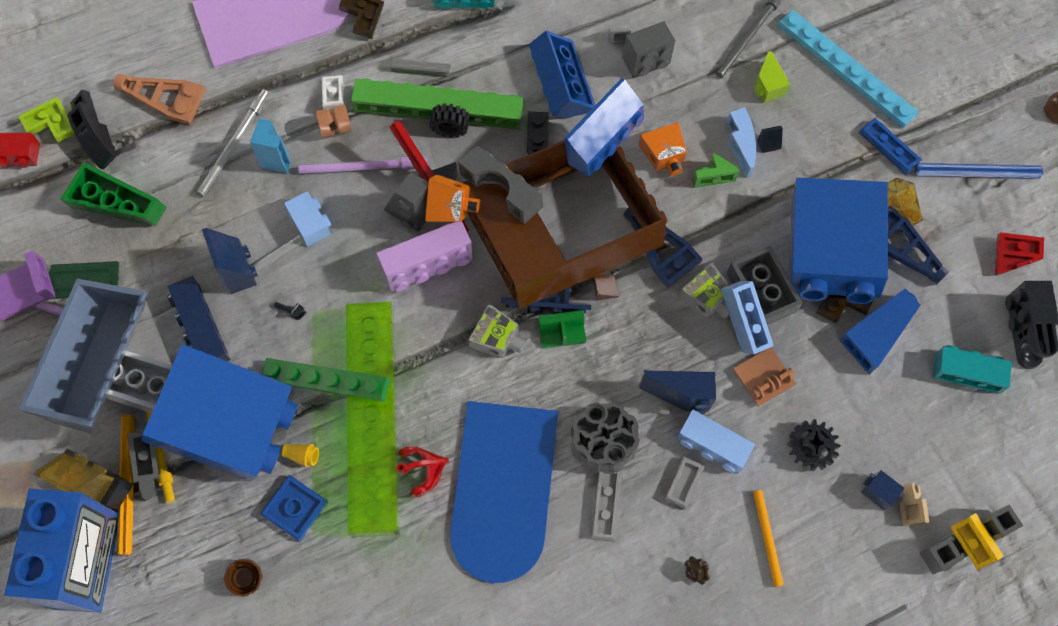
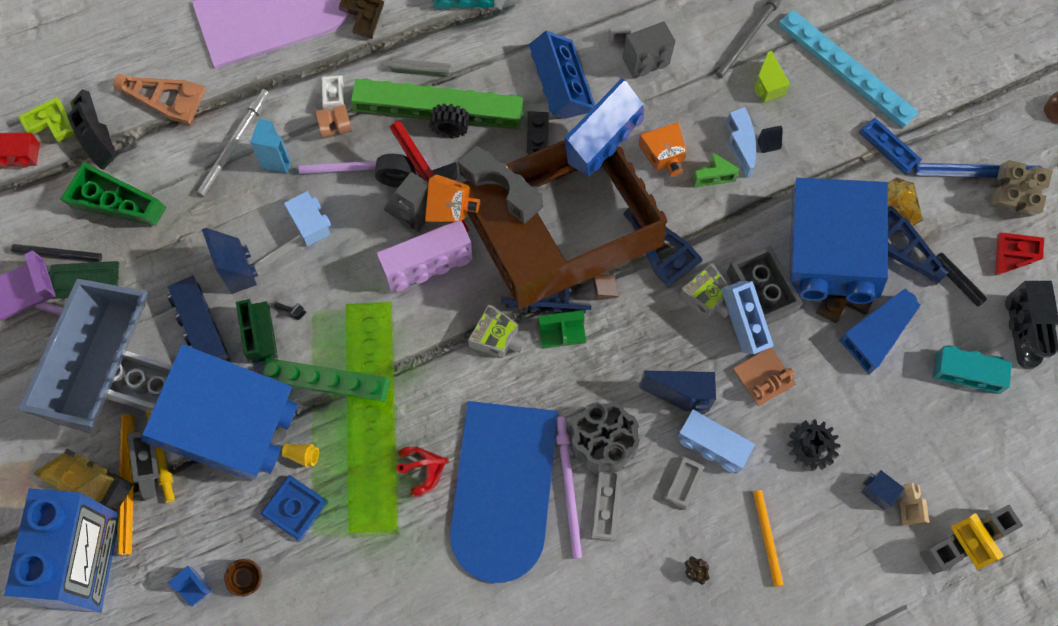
none -> black bar [11,244,102,262]
none -> blue panel [168,566,211,607]
none -> dark green piece [236,299,278,364]
none -> black tyre [374,154,417,187]
none -> lavender bar [556,417,582,559]
none -> black axle [936,252,987,307]
none -> dark tan brick [990,160,1053,216]

